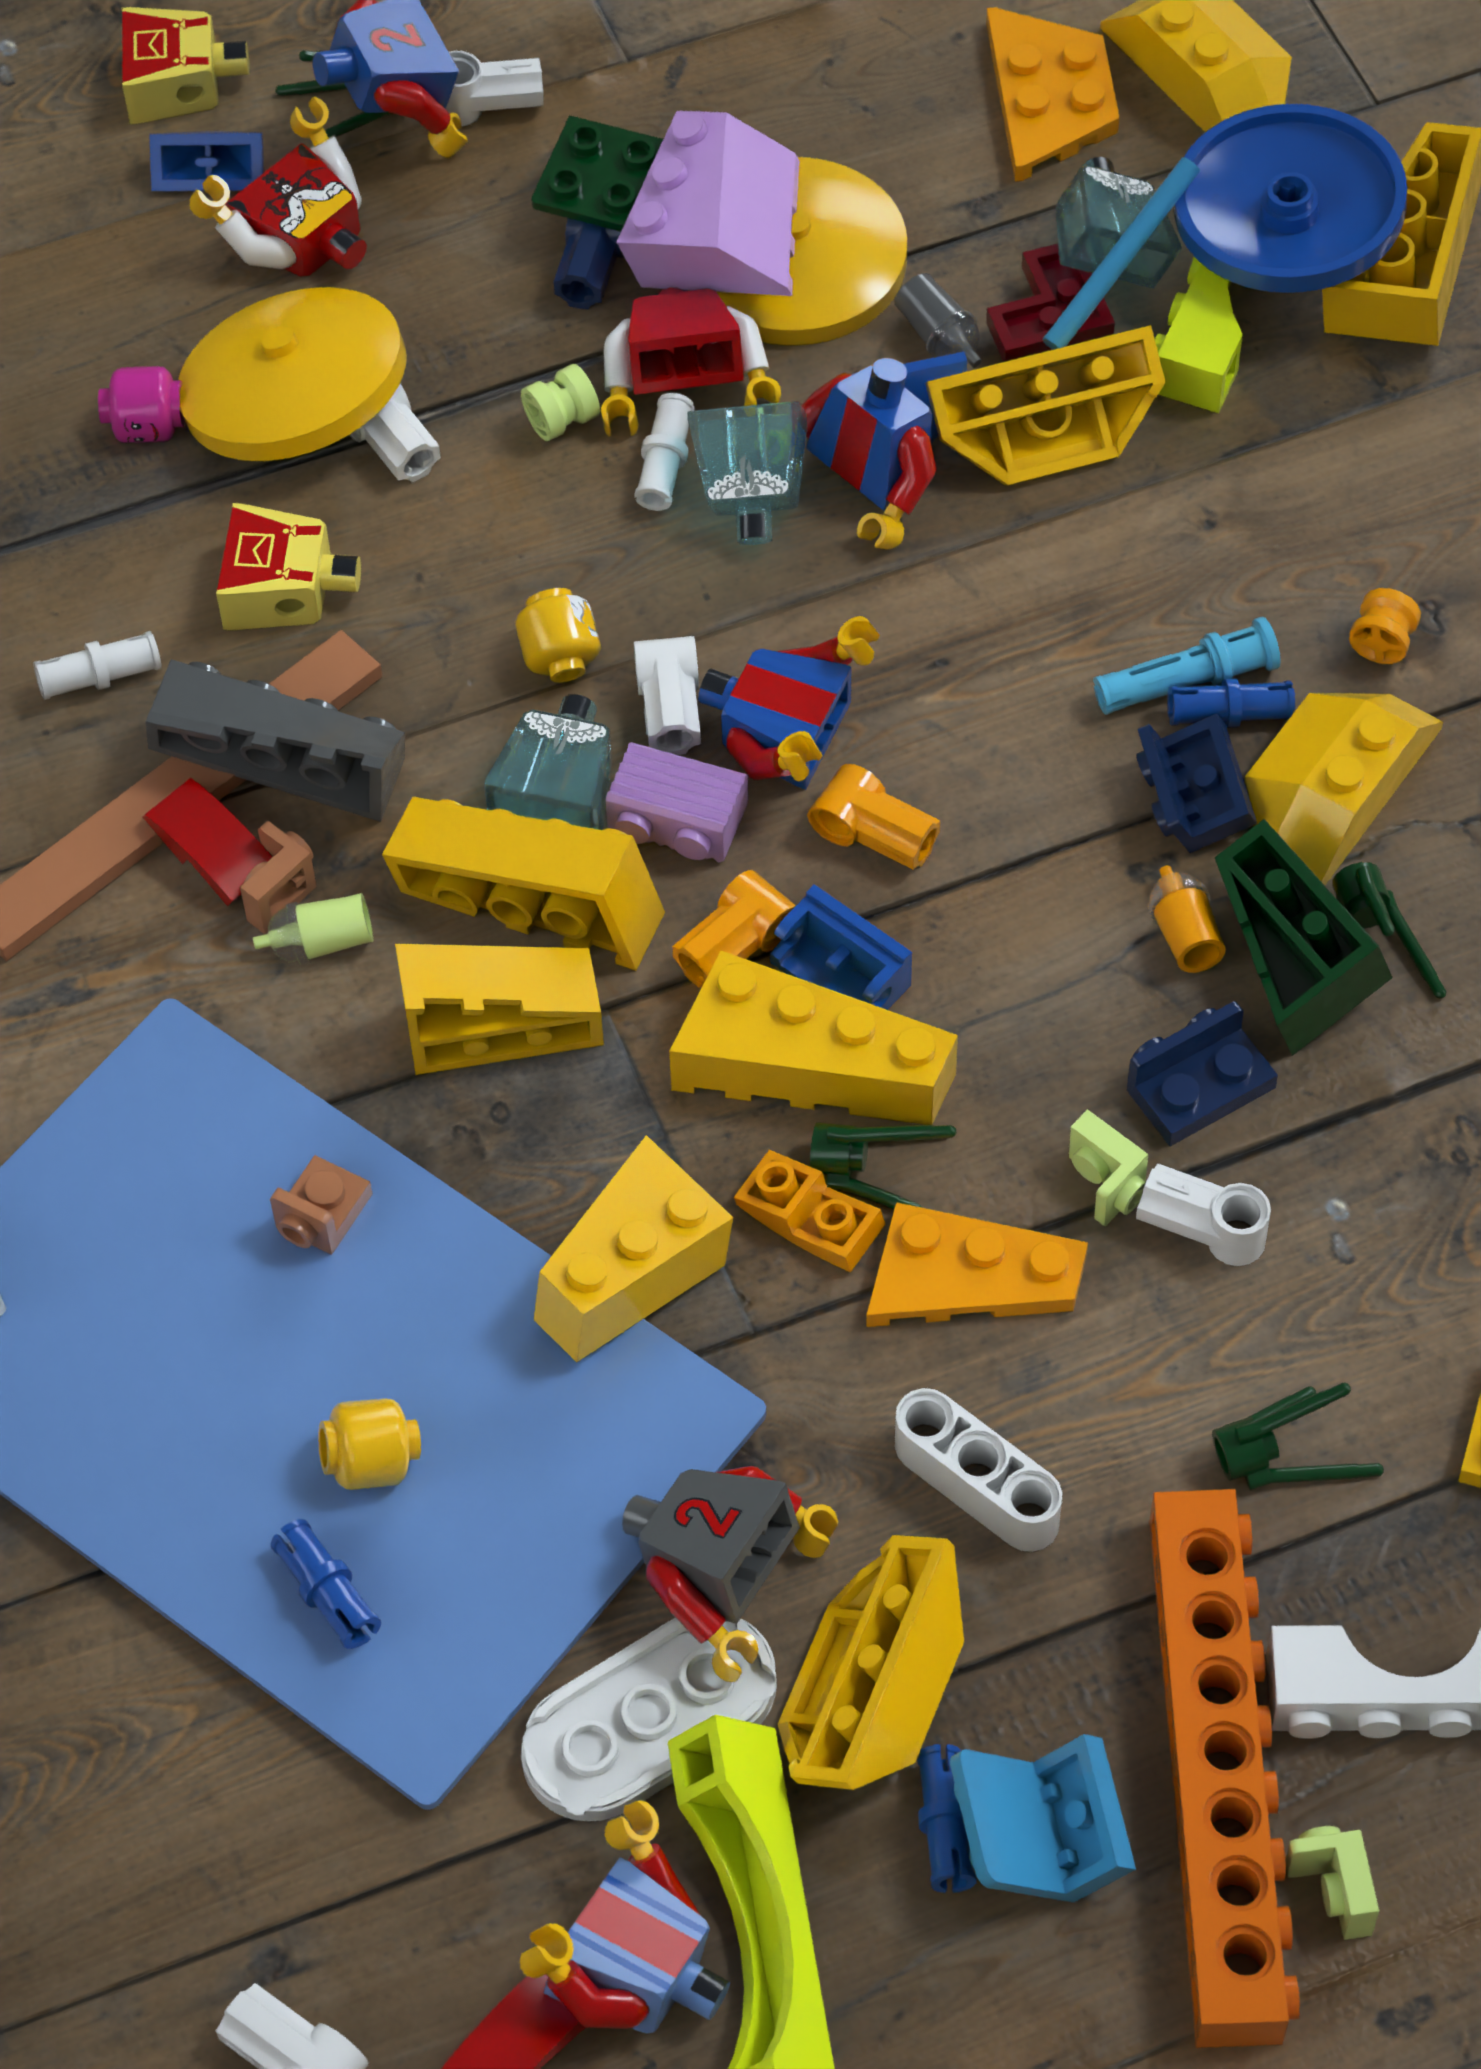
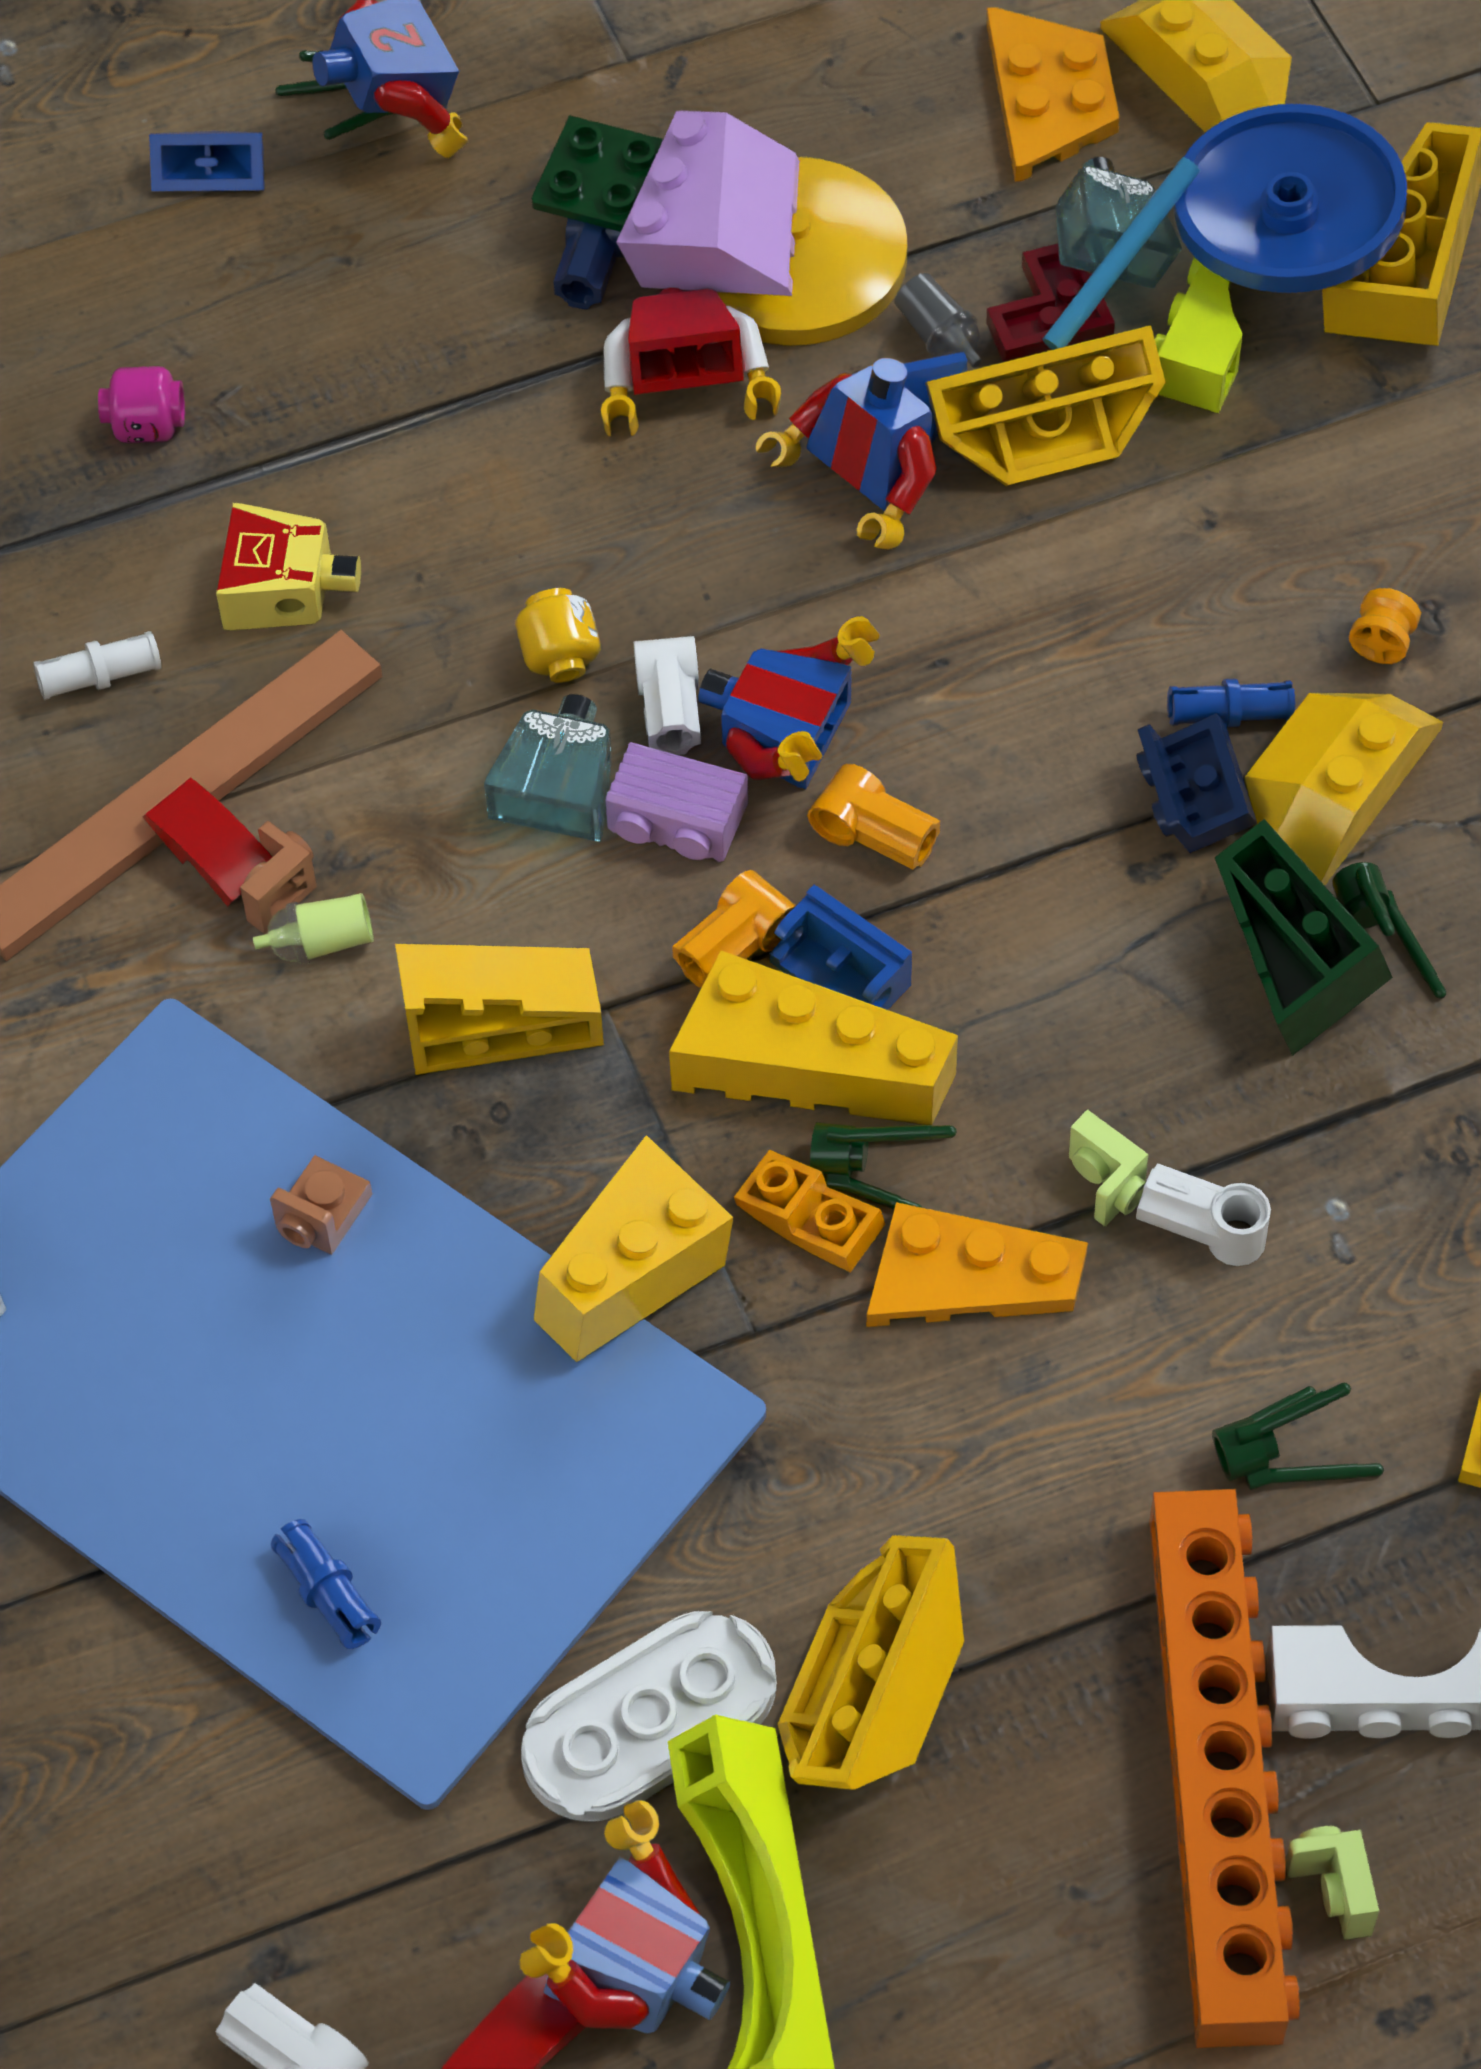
light yellow torso [122,7,249,124] -> none
dark grey wedge [145,659,405,822] -> none
yellow dish [178,287,407,461] -> none
torso [190,97,367,277] -> none
yellow head [318,1398,421,1490] -> none
white piece [350,384,441,483] -> none
yellow wedge [382,796,665,971] -> none
white piece [446,51,543,127] -> none
yellowish green wheel [520,364,600,441] -> none
dark grey torso [622,1466,838,1682] -> none
white pin [634,393,695,511] -> none
clear light blue torso [687,401,807,545] -> none
white beam [895,1388,1062,1552] -> none
blue pin [917,1744,976,1893] -> none
dark azure bracket [950,1734,1136,1902] -> none
medium azure pin [1093,616,1281,715] -> none
dark blue bracket [1127,1001,1278,1147] -> none
light orange piece [1148,865,1226,973] -> none

